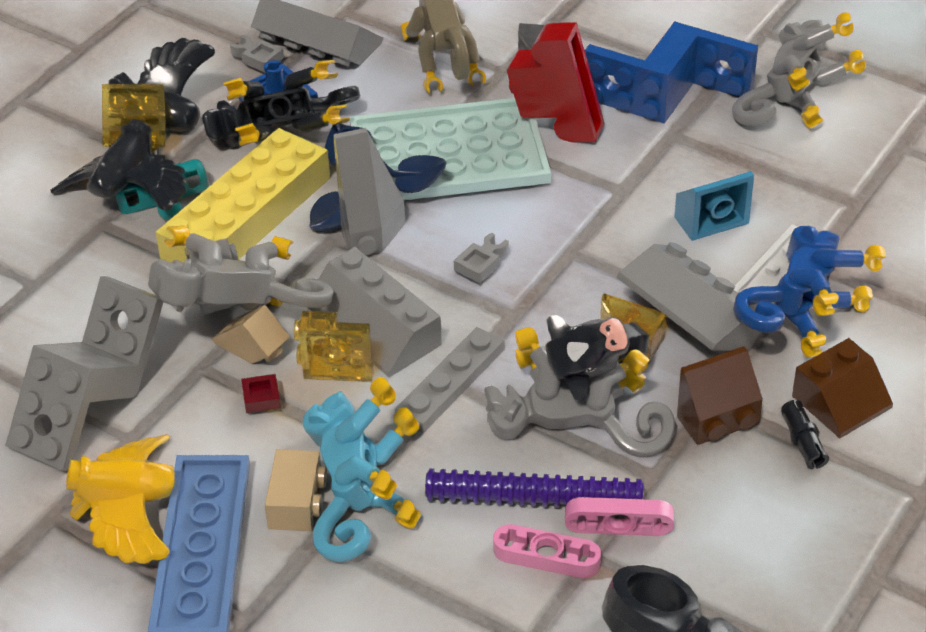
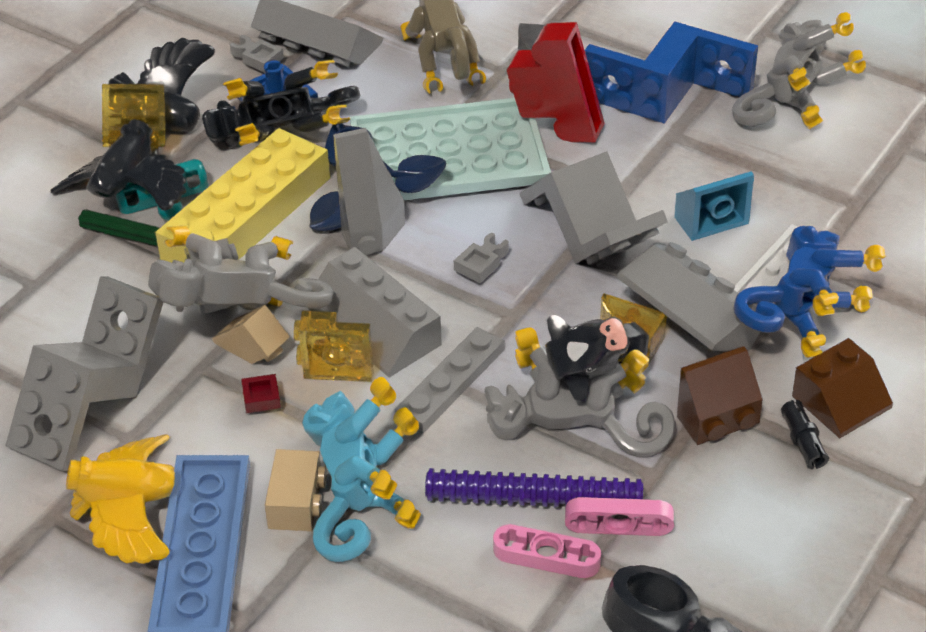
none -> dark green axle [78,209,161,246]
none -> light grey bracket [520,151,668,265]

